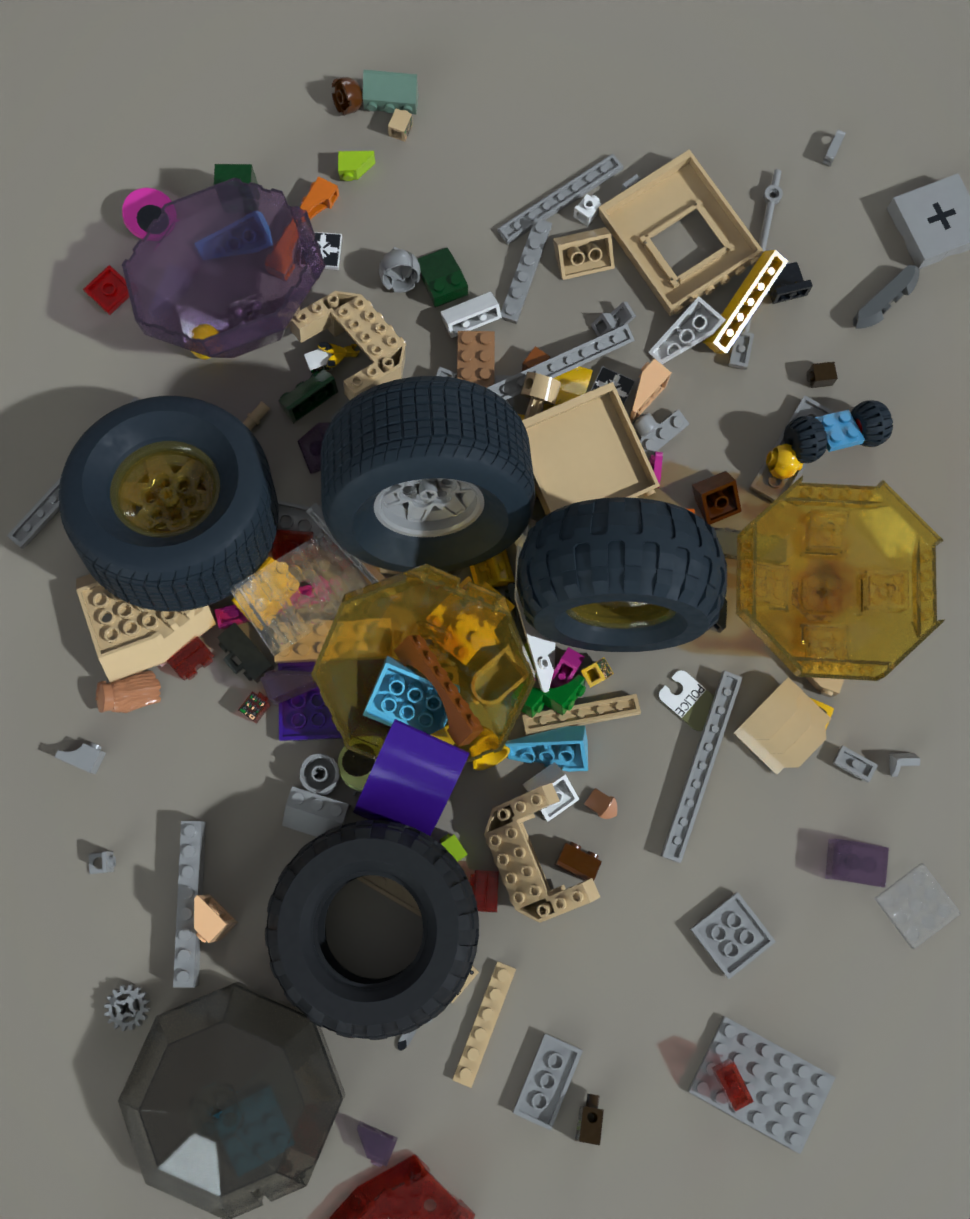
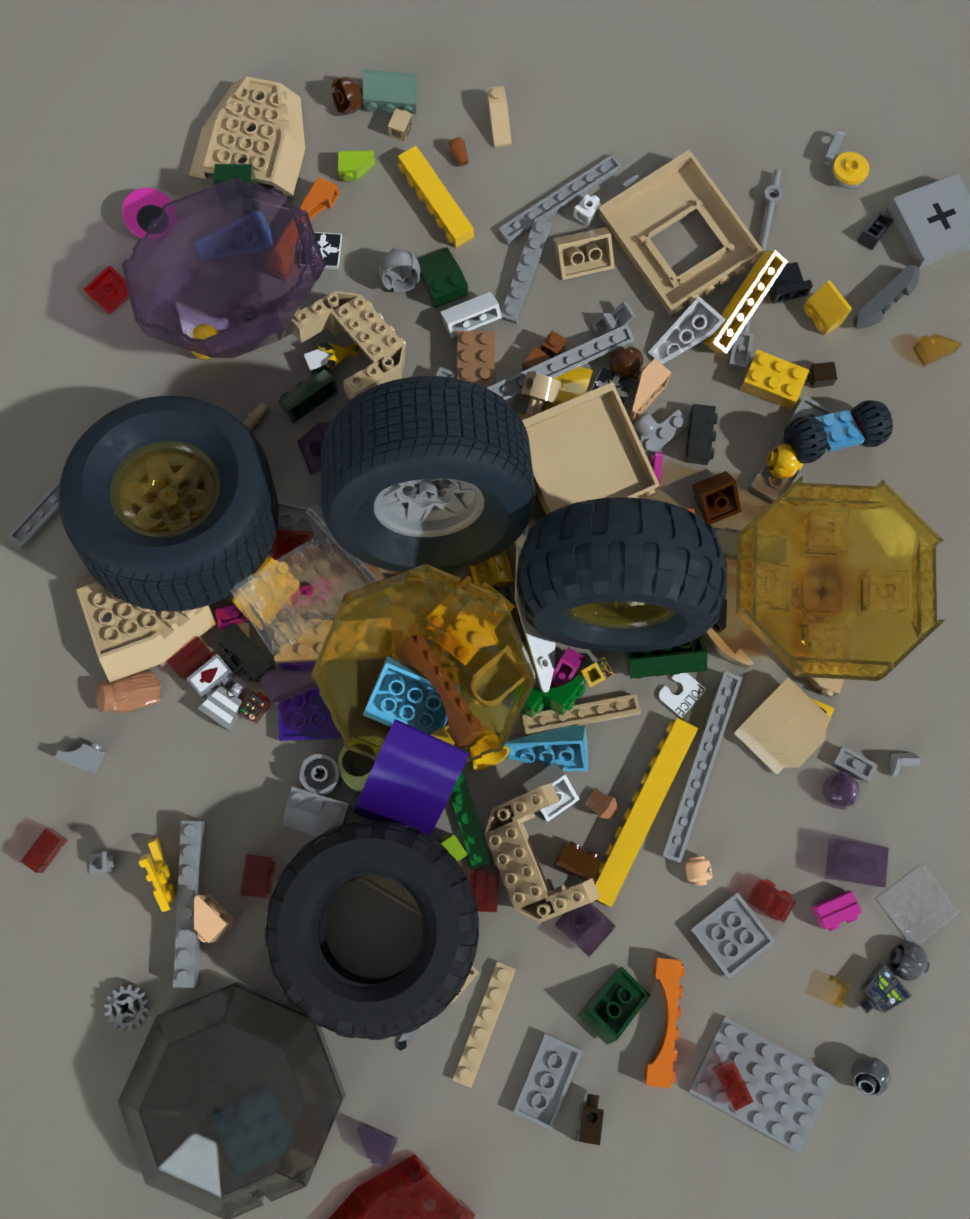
none -> clear red brick [21,828,68,873]
none -> yellow wing [139,836,177,912]
none -> brick [187,654,235,699]
none -> tan wedge [189,76,306,196]
none -> torso [198,682,245,731]
none -> clear red brick [240,854,275,898]
none -> yellow brick [397,146,474,248]
none -> dark orange cone [448,137,469,166]
none -> green plate [450,770,492,869]
none -> tan slope [487,86,512,147]
none -> dark orange brick [541,330,567,359]
none -> clear purple slope [555,903,616,957]
none -> dark green slope [578,966,651,1045]
none -> yellow brick [594,718,698,907]
none -> reddish brown plant [610,346,643,380]
none -> dark green slope [625,636,708,679]
none -> orange arch [644,957,684,1089]
none -> pearl dark grey brick [685,404,718,465]
none -> light nougat head [685,856,713,886]
none -> tan slope [703,628,754,668]
none -> yellow brick [740,349,809,410]
none -> clear red brick [747,879,796,923]
none -> yellow slope [803,280,852,335]
none -> dark pink brick [811,890,862,931]
none -> clear purple plant [822,771,860,810]
none -> clear yellow tile [828,975,852,1009]
none -> yellow piece [830,152,870,190]
none -> dark grey plant [851,1056,891,1096]
none -> black slope [858,211,894,250]
none -> torso [859,963,912,1014]
none -> dark grey plant [889,941,930,981]
none -> clear yellow slope [913,334,961,367]

